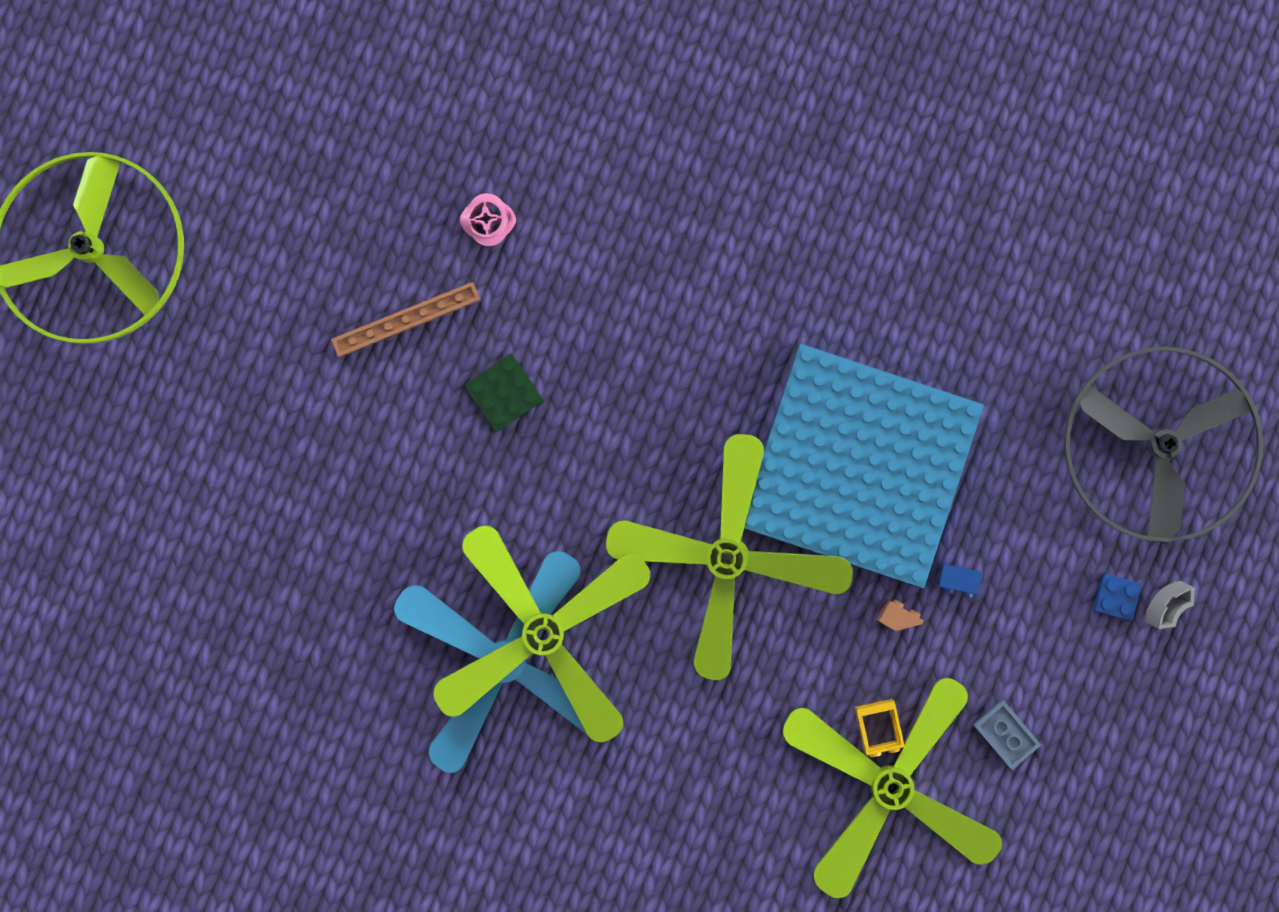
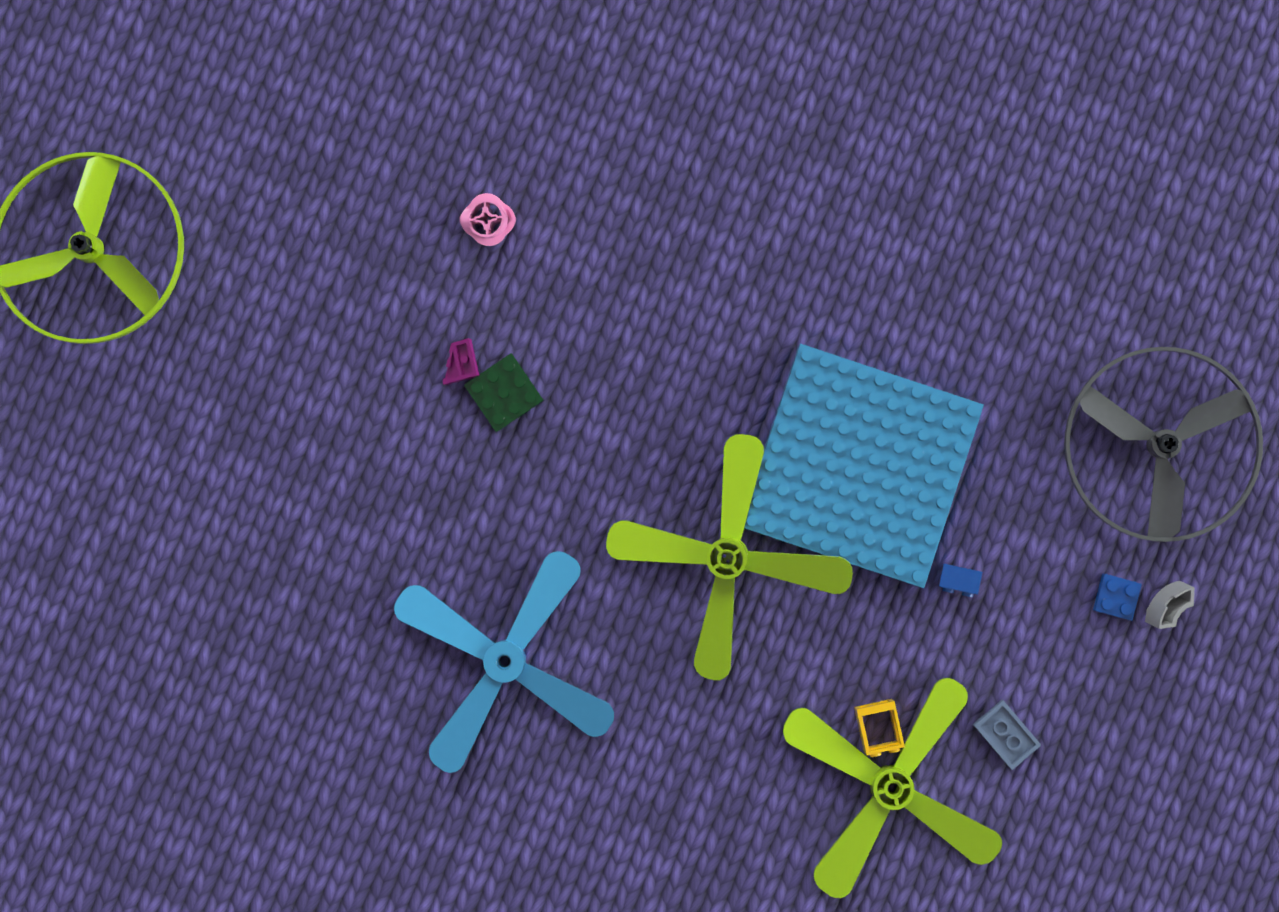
nougat plate [331,282,481,358] -> none
lime piece [434,526,650,742] -> none
nougat slope [876,599,924,631] -> none
none -> magenta wing [443,338,479,385]

